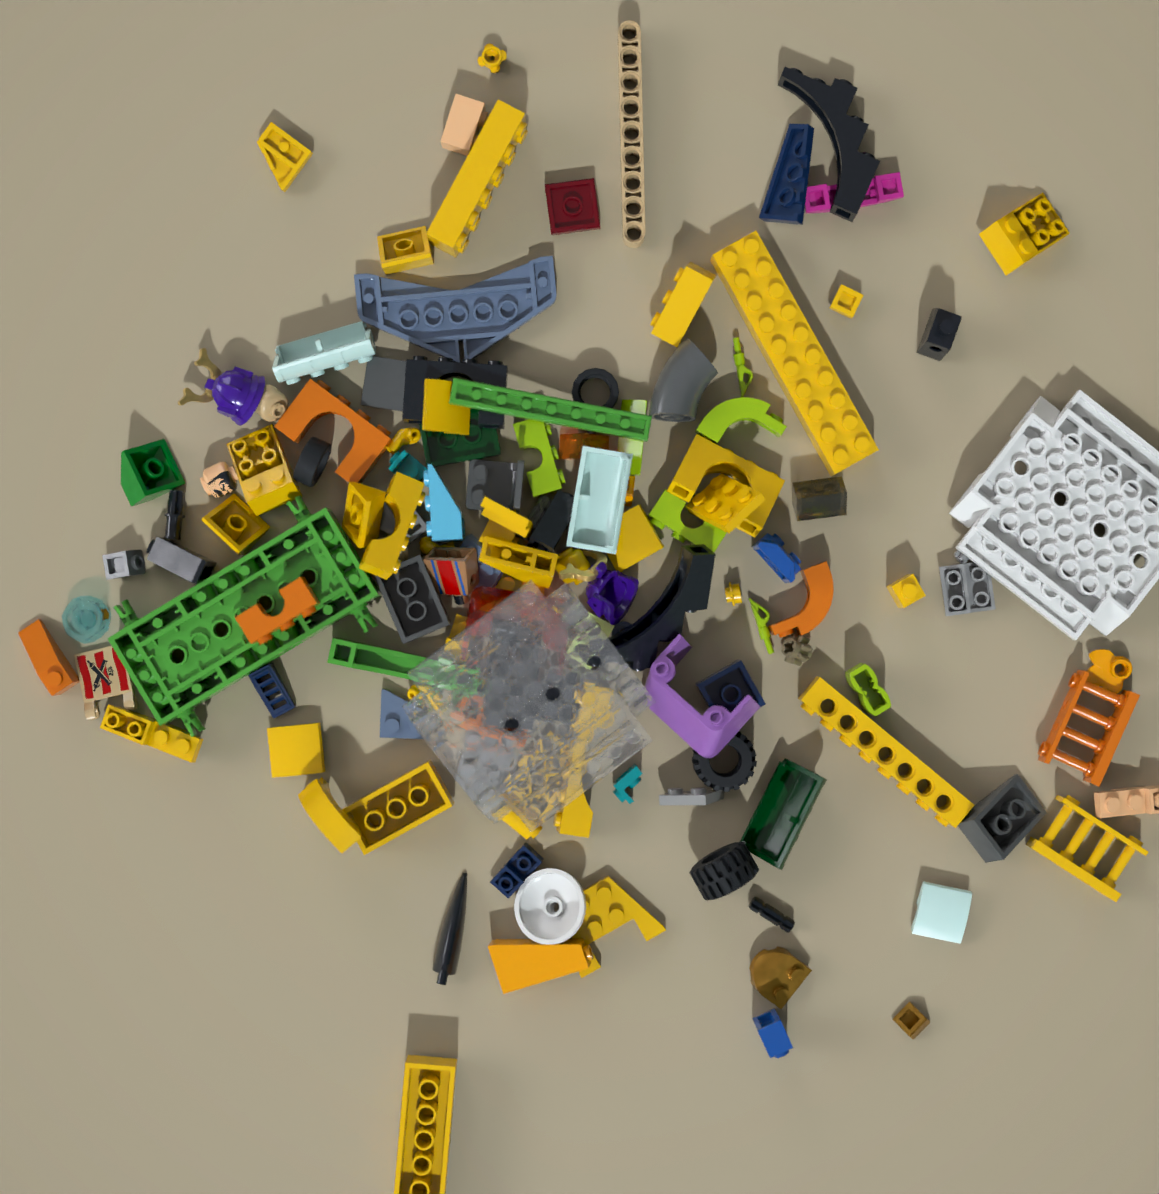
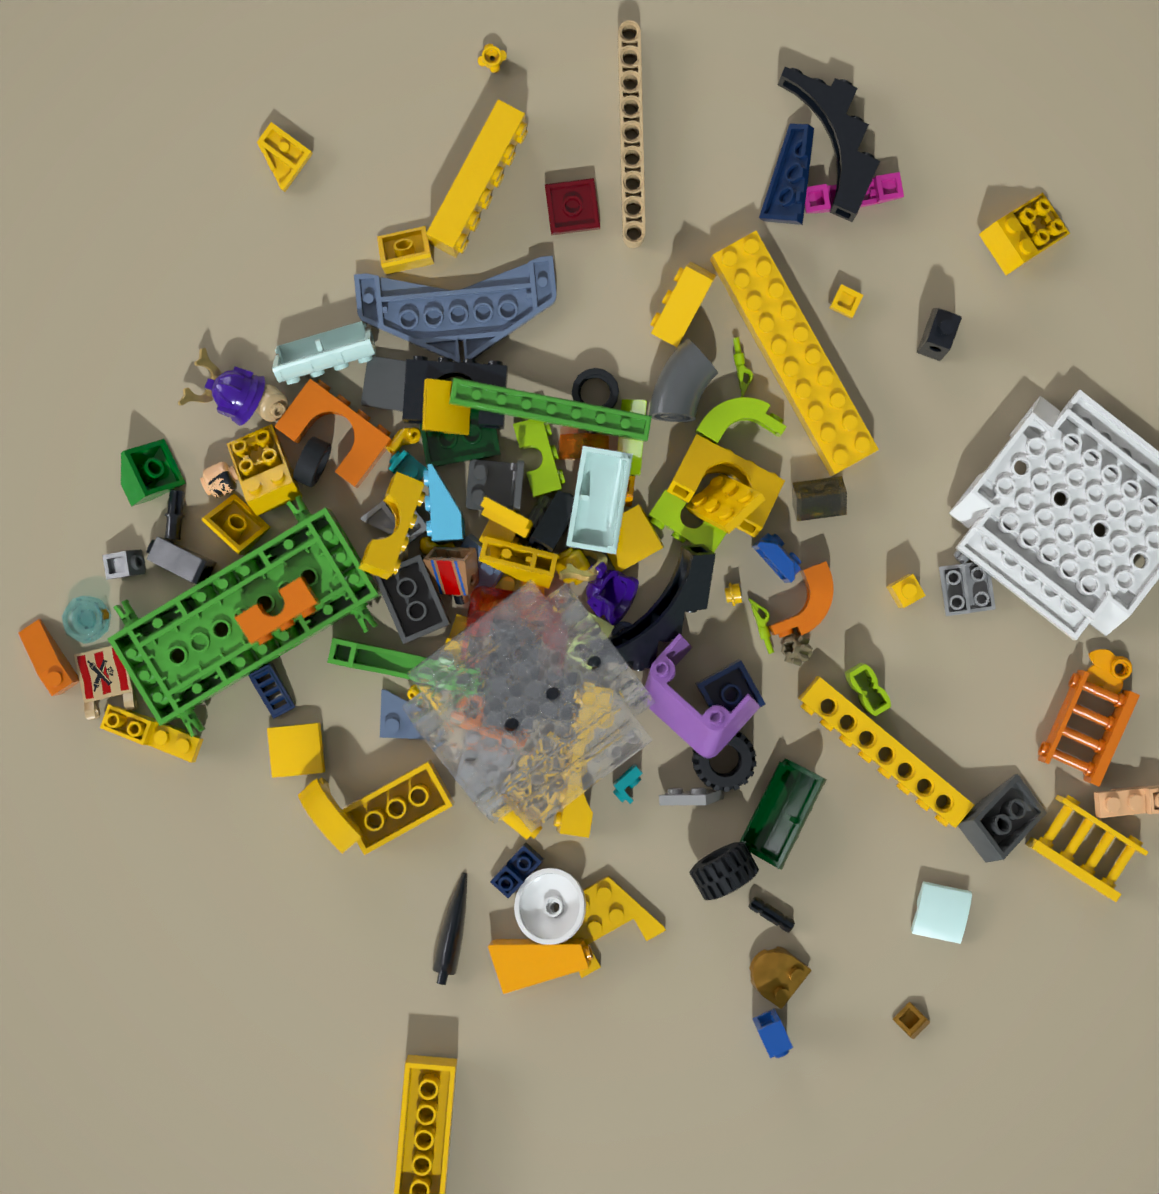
yellow slope [342,482,386,548] -> none
light nougat brick [440,94,488,156] -> none

